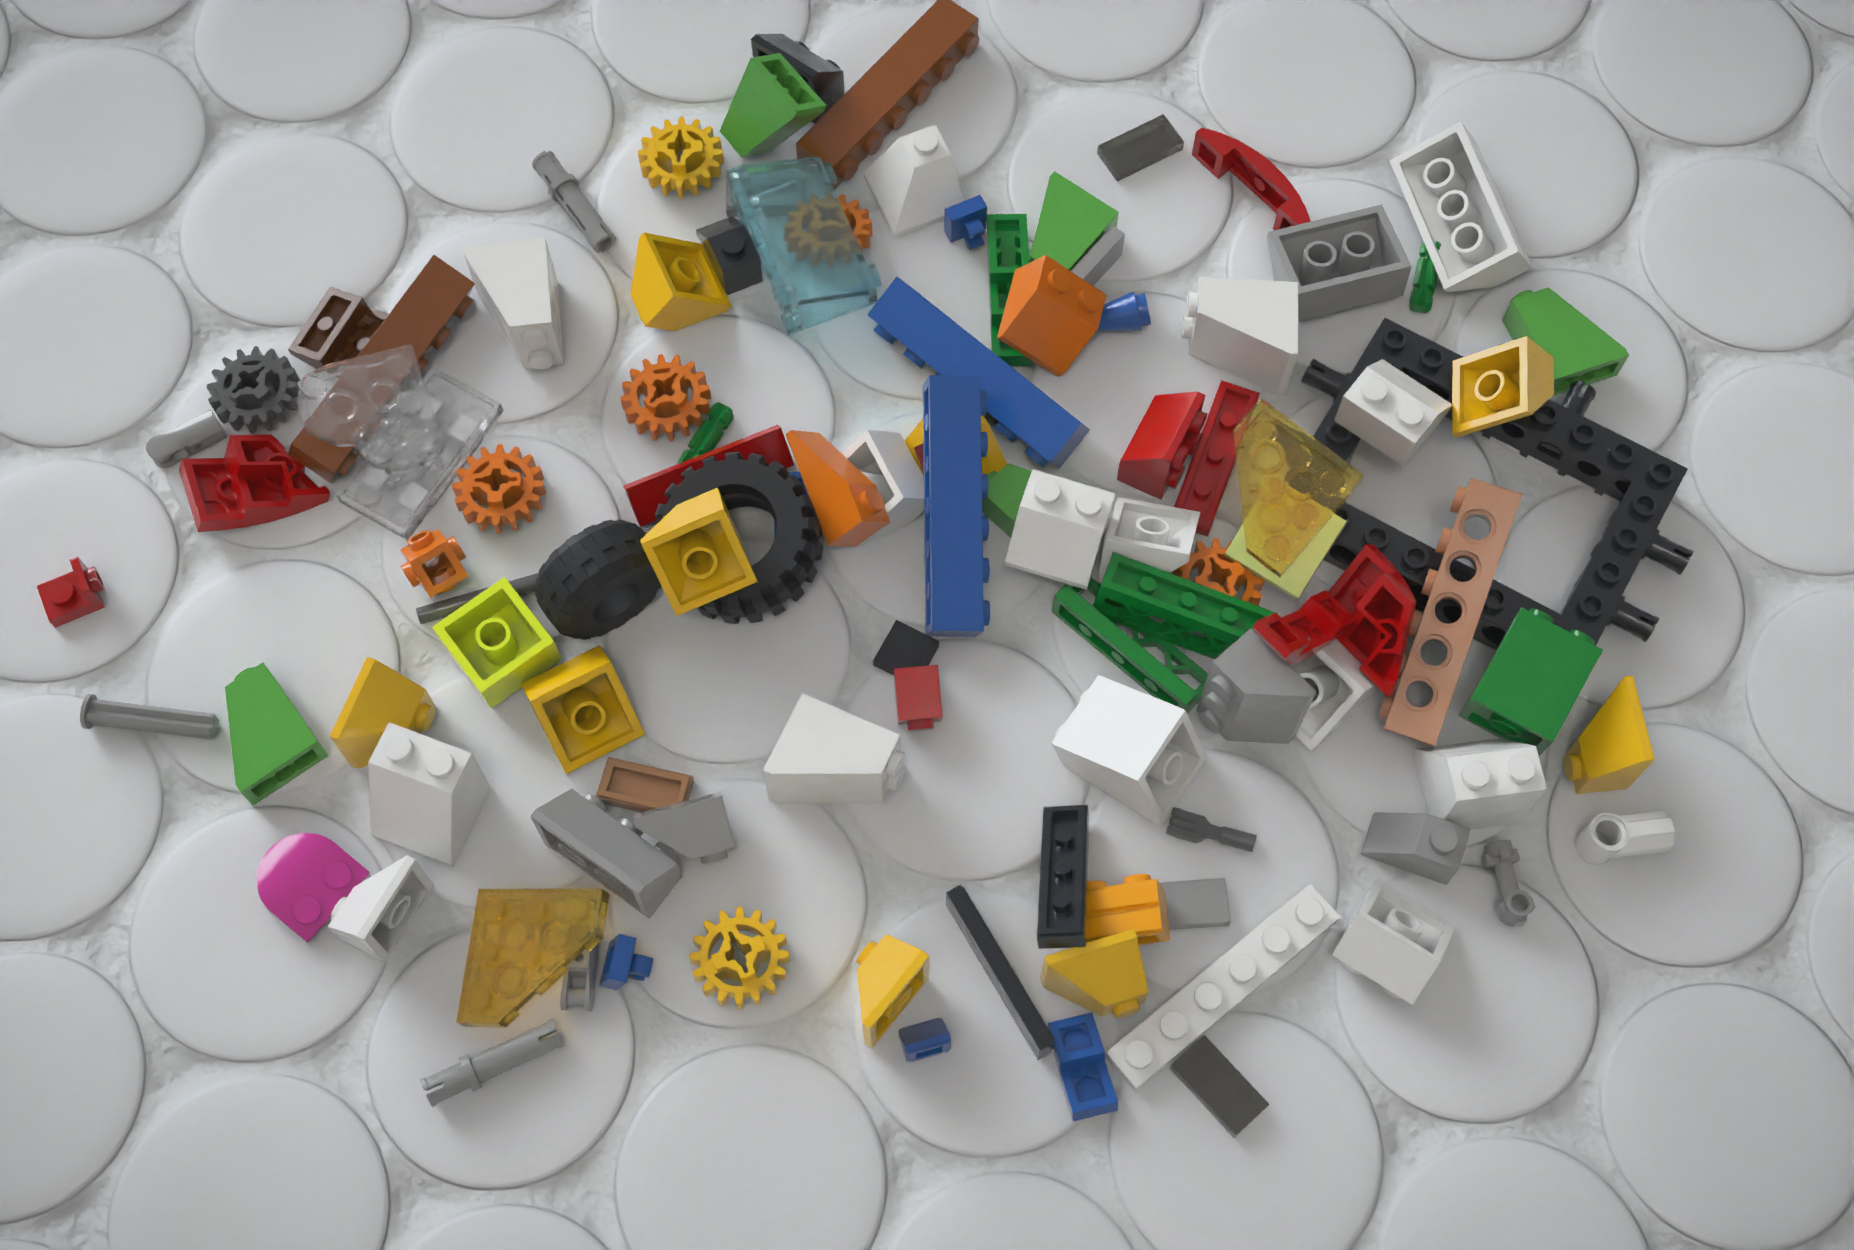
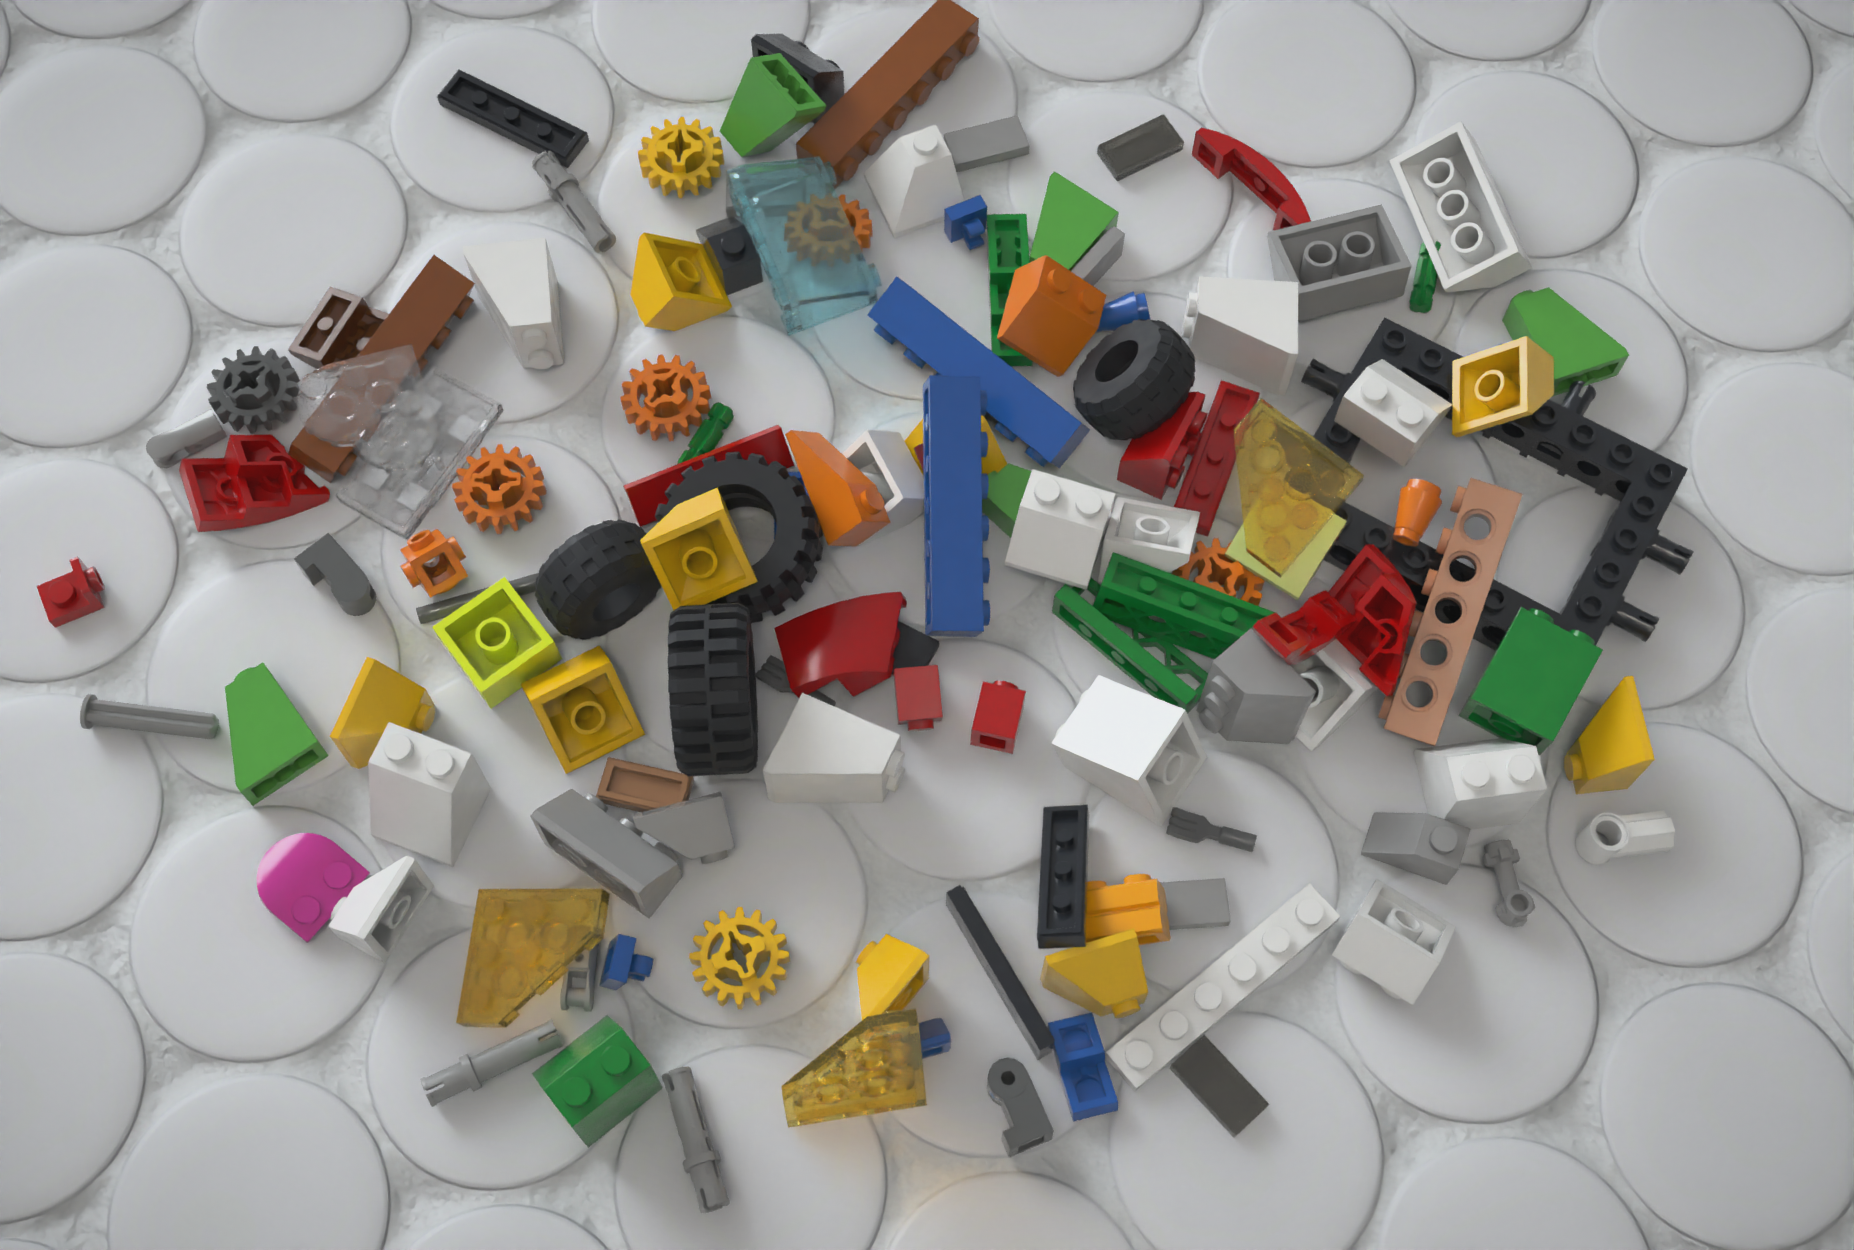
none -> dark grey leg [294,533,376,616]
none -> black tile [437,69,589,168]
none -> green slope [532,1015,663,1148]
none -> light grey pin [662,1067,730,1213]
none -> black tyre [668,603,758,776]
none -> dark grey piece [756,655,836,706]
none -> red slope [774,592,907,698]
none -> clear yellow plate [781,1009,927,1128]
none -> light grey tile [944,115,1030,172]
none -> red brick [970,681,1026,754]
none -> dark grey leg [987,1058,1054,1158]
none -> black tyre [1073,319,1196,440]
none -> orange cone [1393,479,1442,546]

